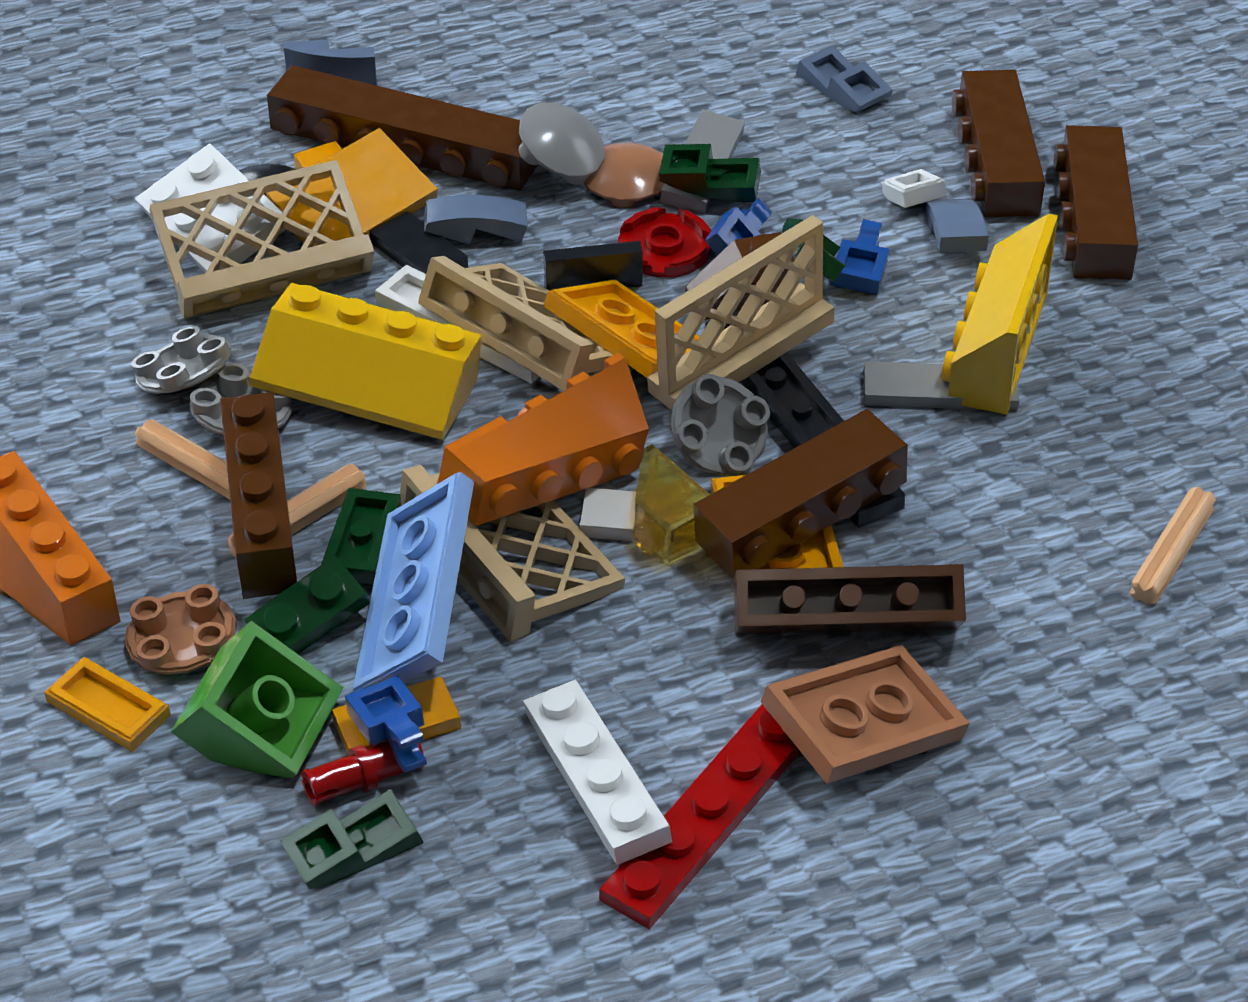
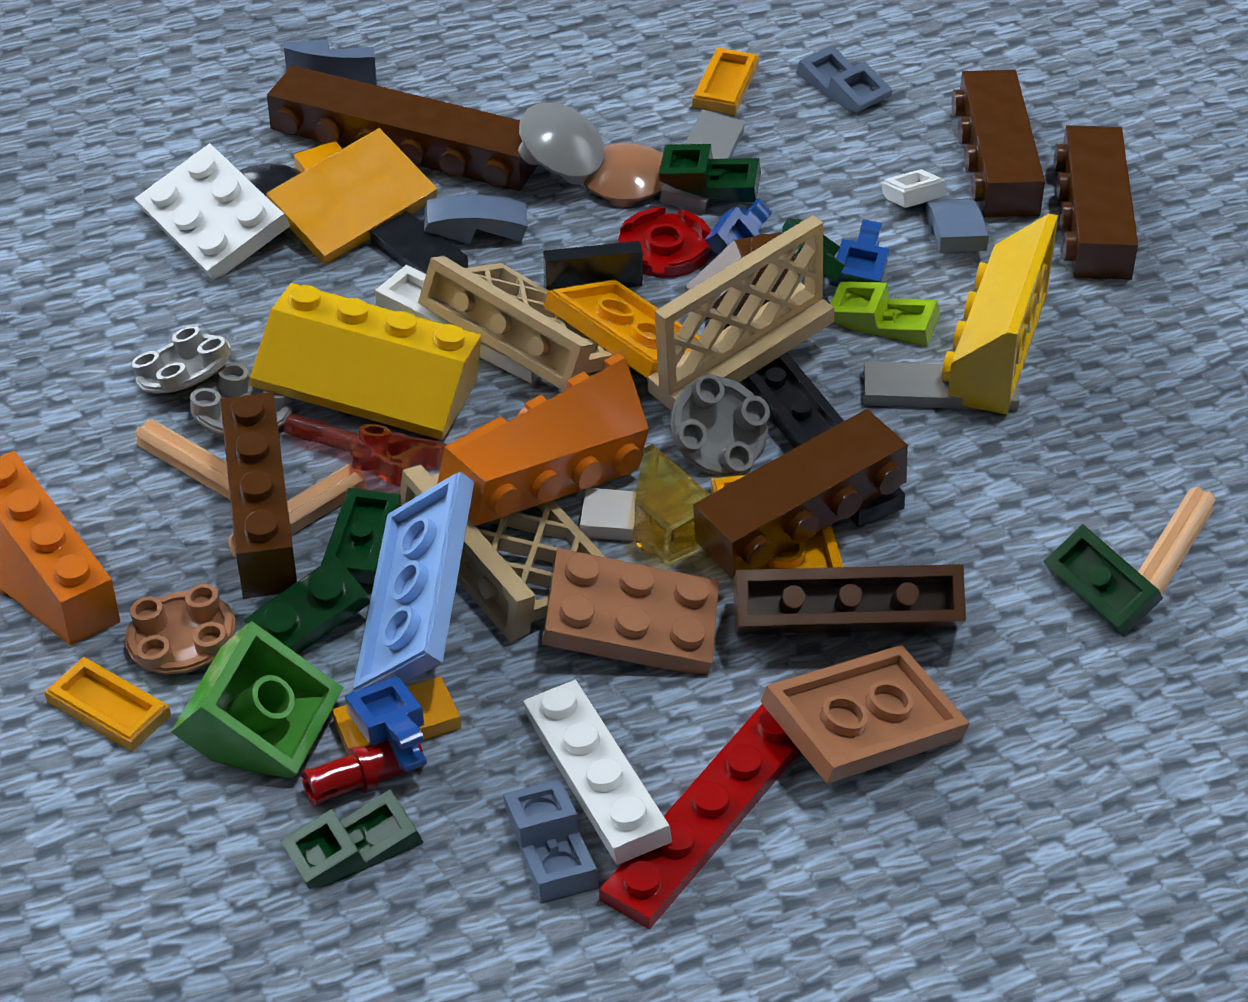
tan fence [150,160,374,319] -> none
none -> clear red piece [284,414,448,487]
none -> sand blue slope [503,779,599,903]
none -> nougat plate [541,548,719,675]
none -> light orange tile [692,48,759,116]
none -> lime slope [830,281,940,346]
none -> dark green plate [1043,524,1163,637]

